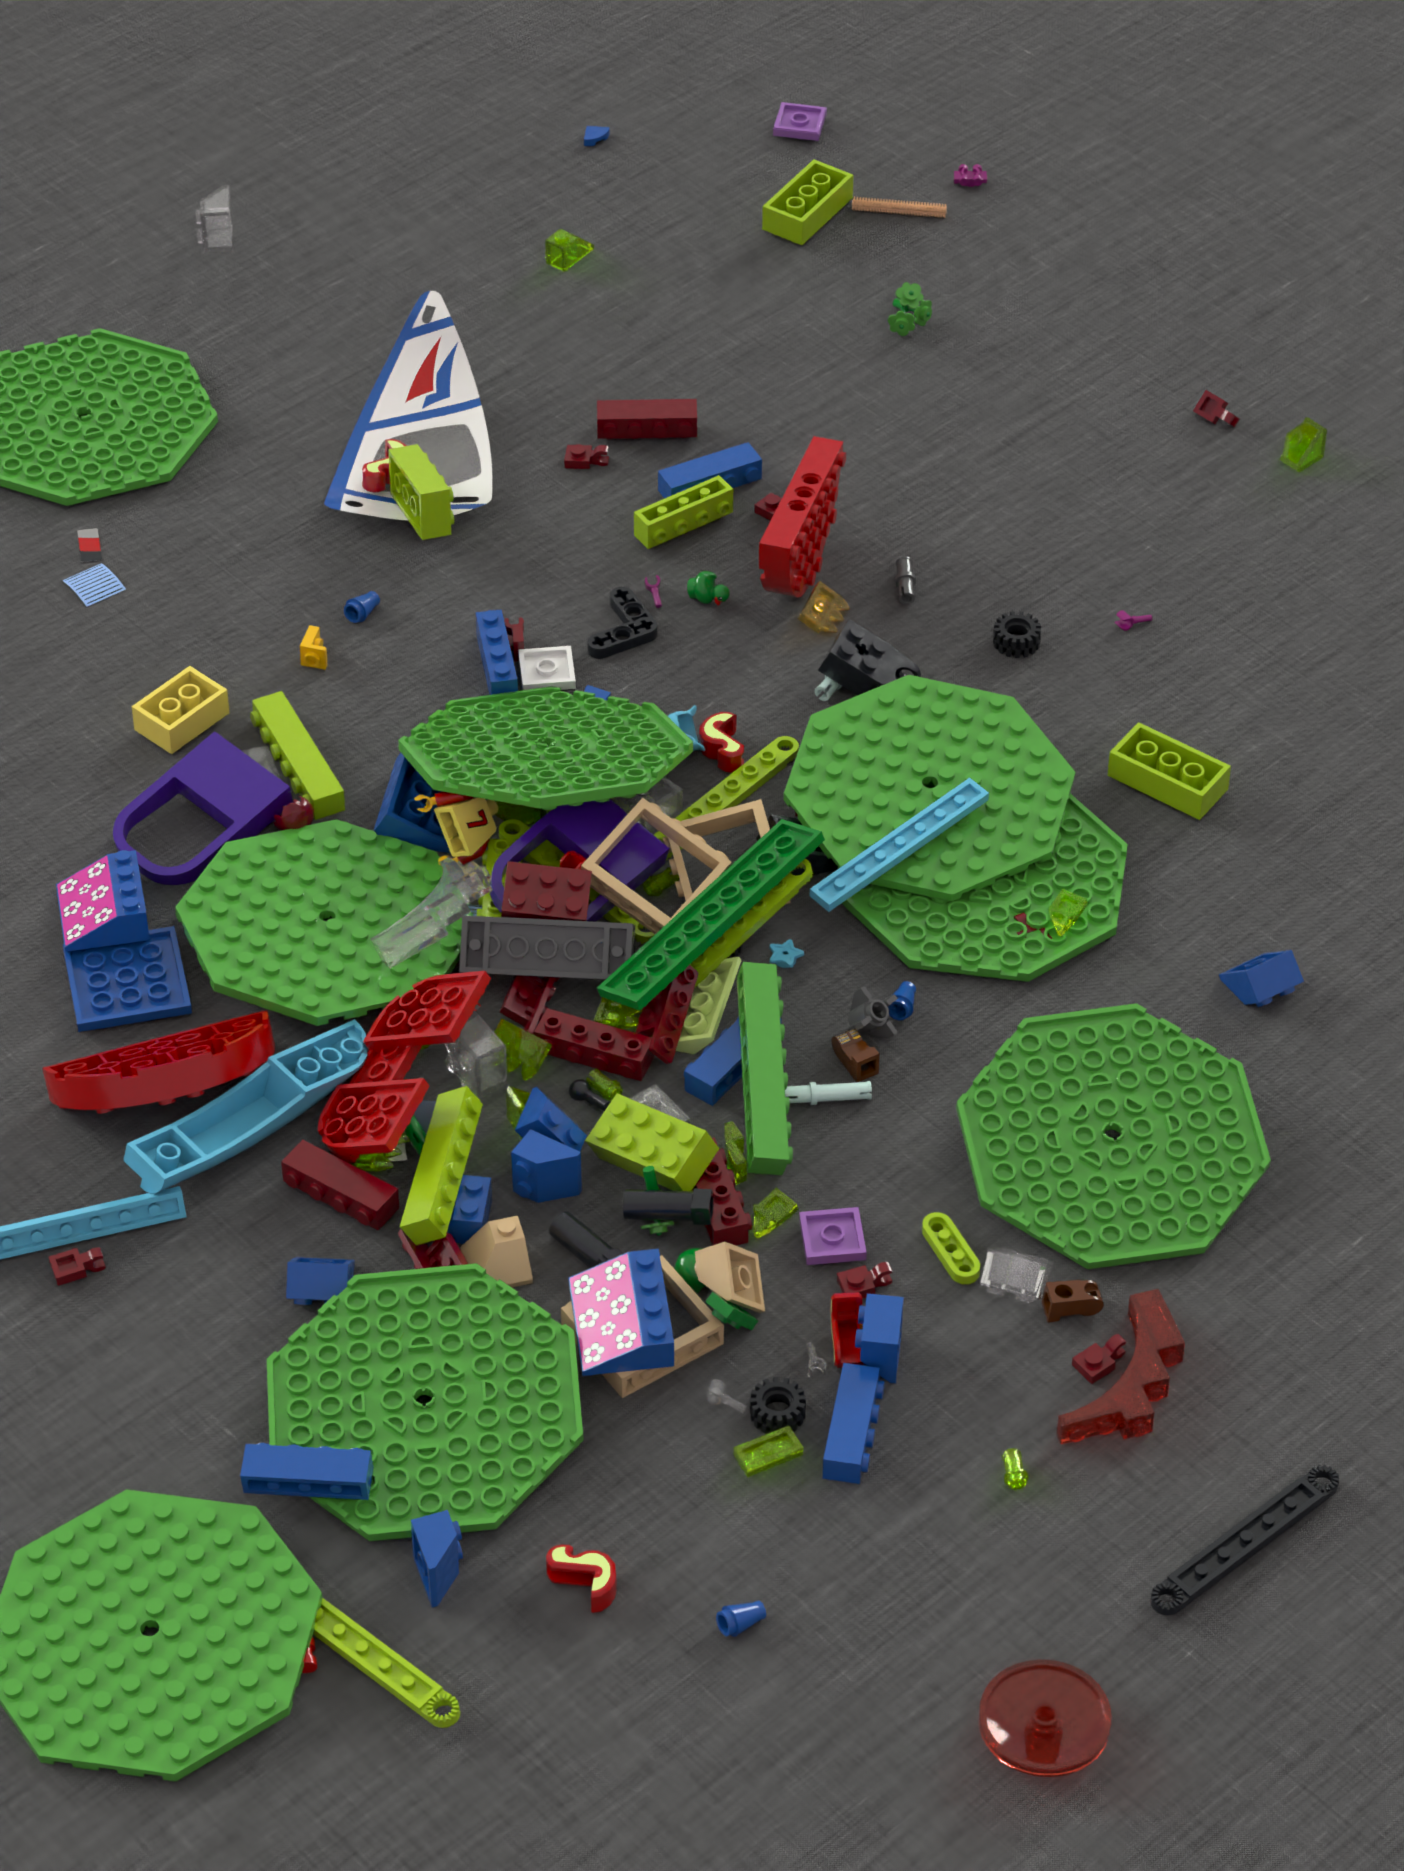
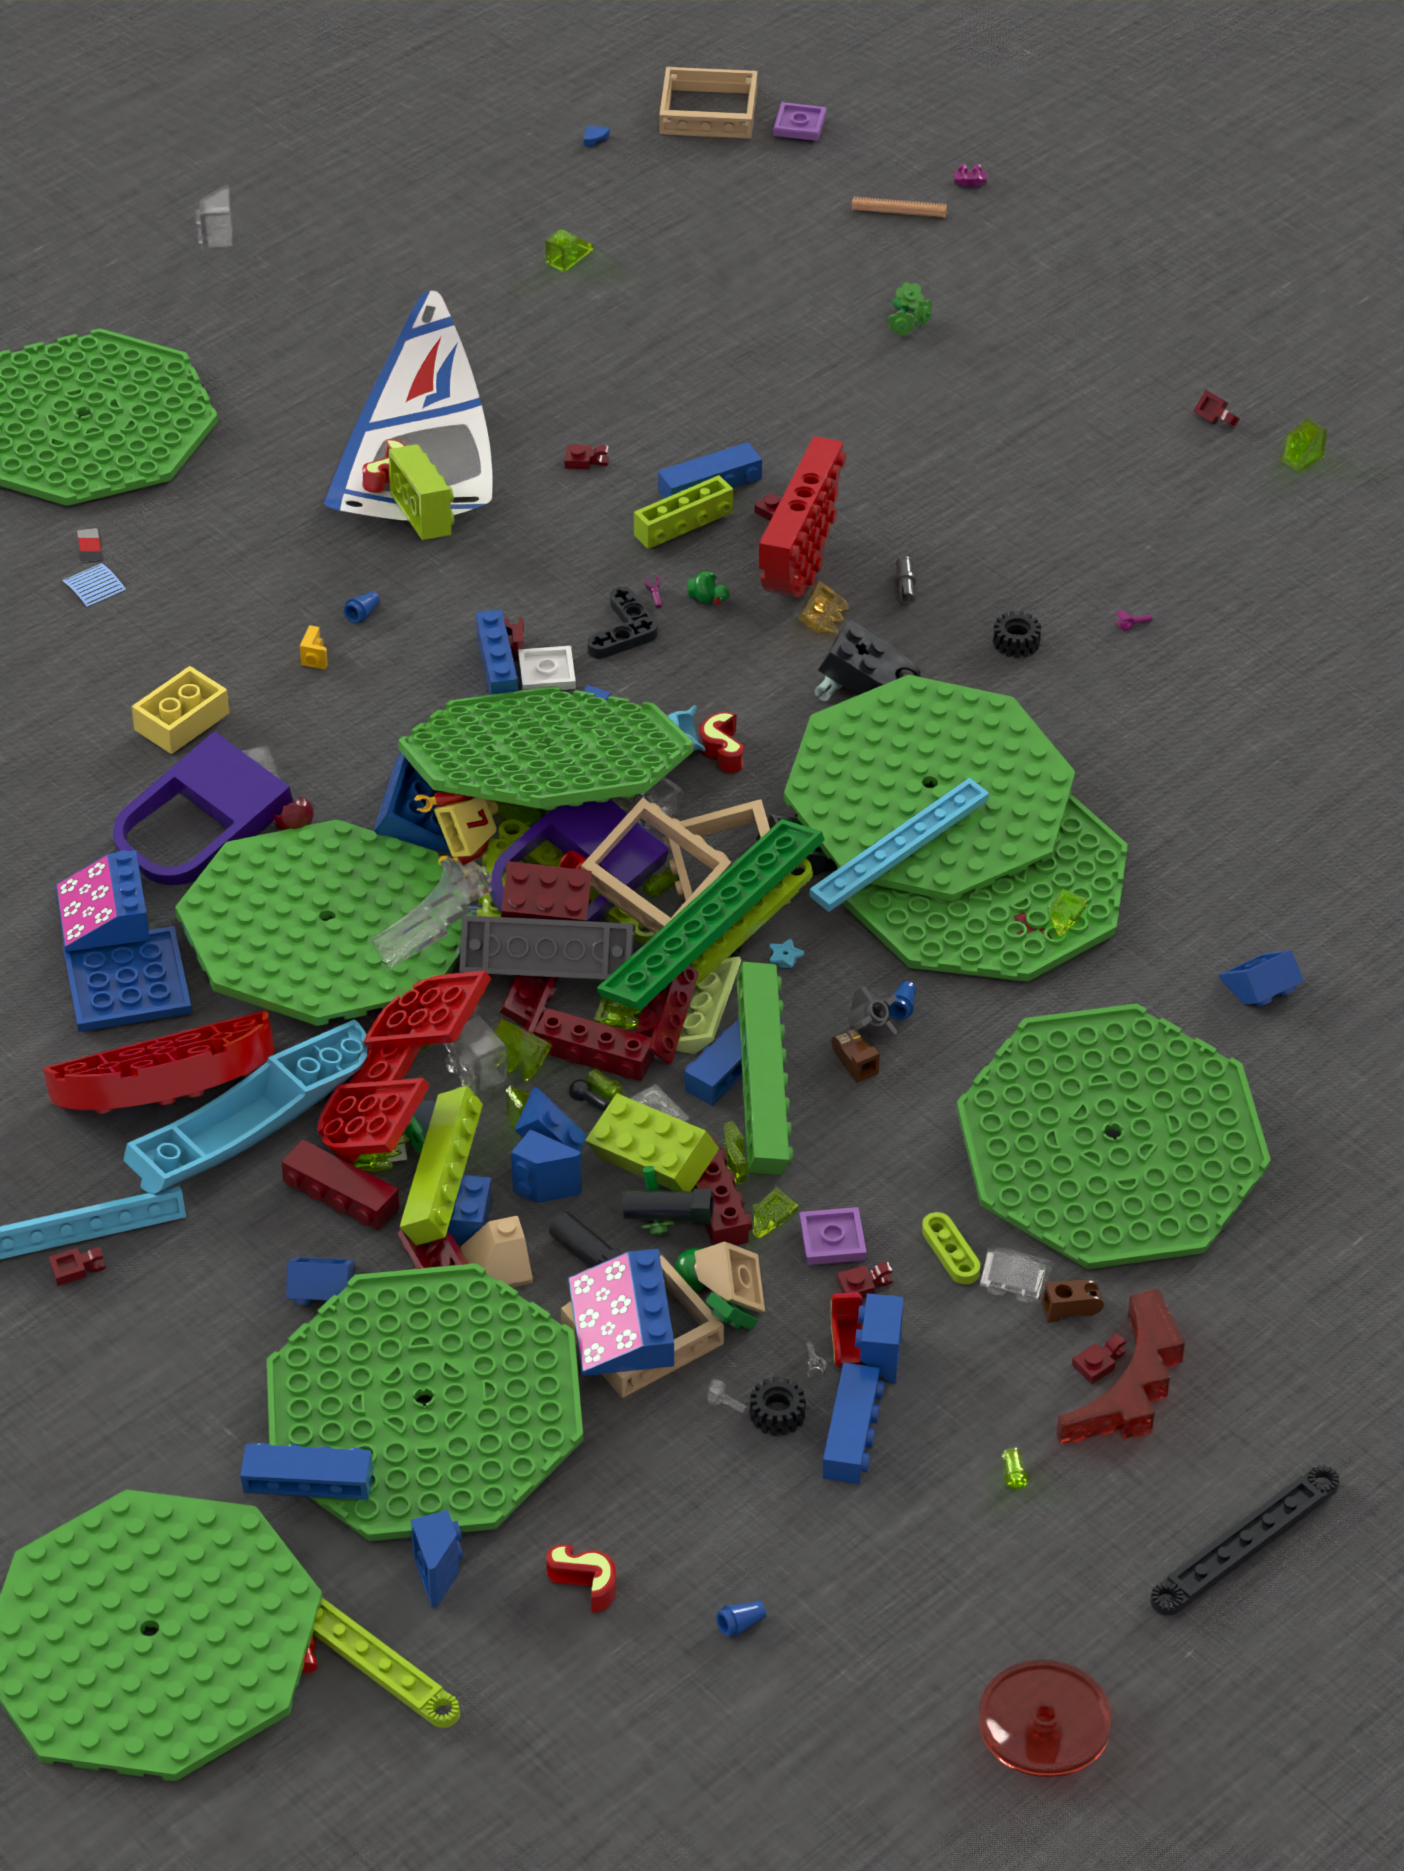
lime brick [250,691,345,820] -> none
dark red brick [597,399,697,439] -> none
lime plate [654,736,799,861] -> none
clear neon green plate [733,1426,803,1477] -> none
lime brick [762,159,854,245] -> none
light aqua pin [785,1081,872,1105] -> none
lime brick [1107,722,1231,820] -> none
none -> tan window [659,67,757,138]

